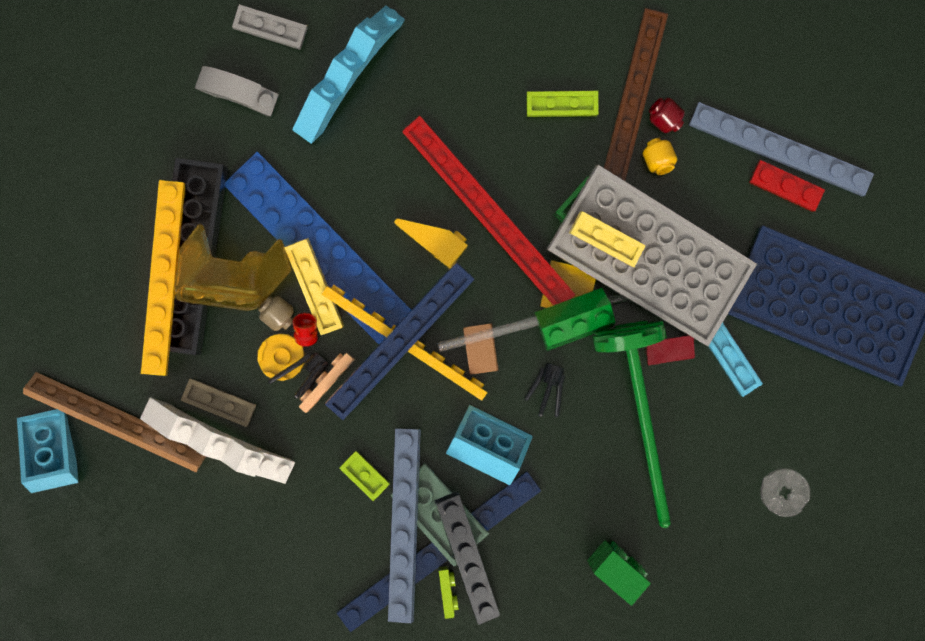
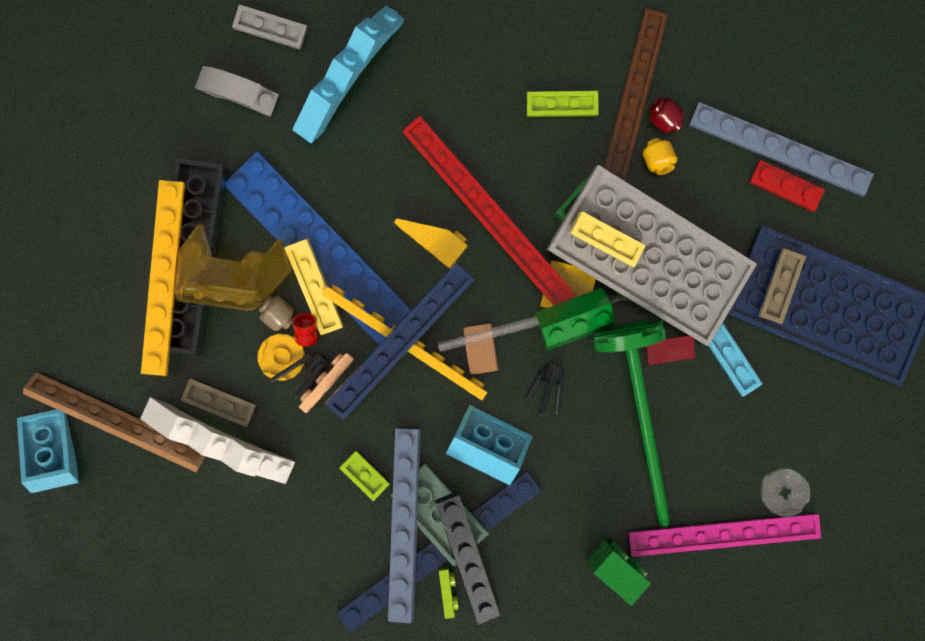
none -> dark pink plate [628,513,821,557]
none -> dark tan plate [758,248,806,324]

